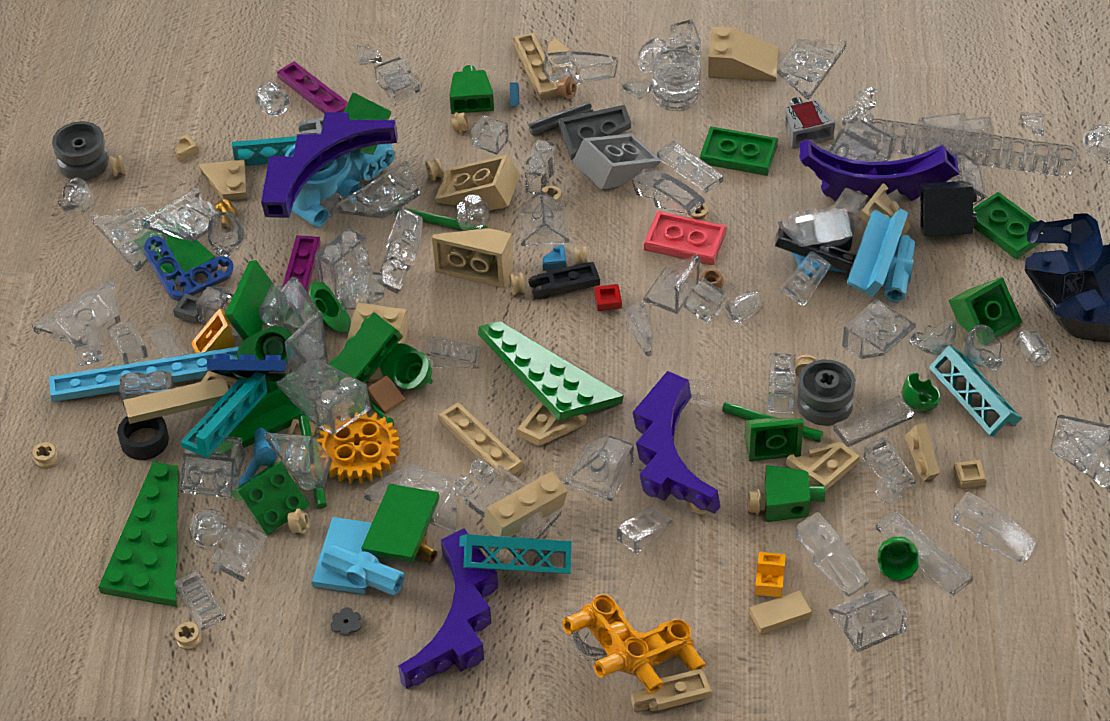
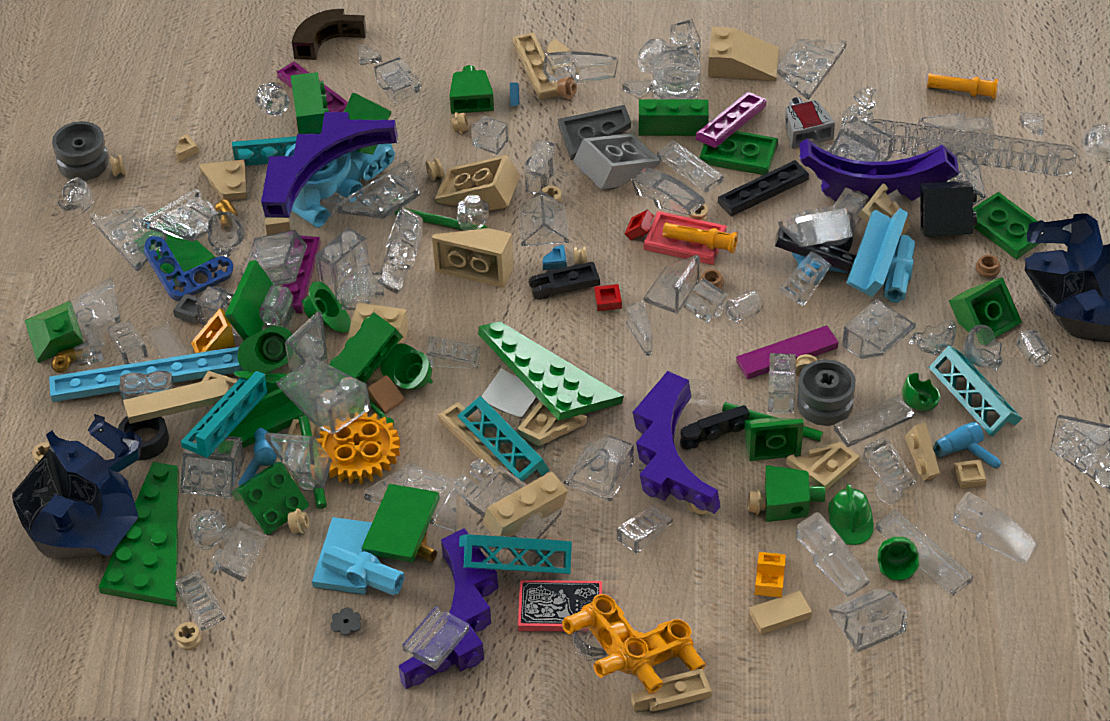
blue plate [207,354,286,372] -> none
clear slope [279,276,326,353] -> none
tan bush [510,272,525,296] -> none
dark grey axle [528,102,593,135] -> none
none -> dark blue piece [12,413,142,559]
none -> green slope [24,301,84,363]
none -> pearl gold arm [52,346,85,373]
none -> clear brick [242,229,307,286]
none -> tan tile [264,218,292,242]
none -> green brick [291,72,328,134]
none -> dark brown arch [292,9,367,60]
none -> clear plate [402,606,469,670]
none -> teal fence [457,396,550,483]
none -> white sticker [481,368,536,417]
none -> tile [518,580,602,632]
none -> red plate [624,209,654,240]
none -> green brick [639,99,709,136]
none -> light orange pin [663,222,738,254]
none -> black hinge [680,405,750,450]
none -> magenta tile [696,92,767,148]
none -> black tile [717,160,809,217]
none -> magenta tile [736,325,839,380]
none -> green piece [828,484,874,545]
none -> light orange pin [927,73,999,100]
none -> dark azure piece [933,422,1001,468]
none -> medium nougat plate [976,255,1001,277]

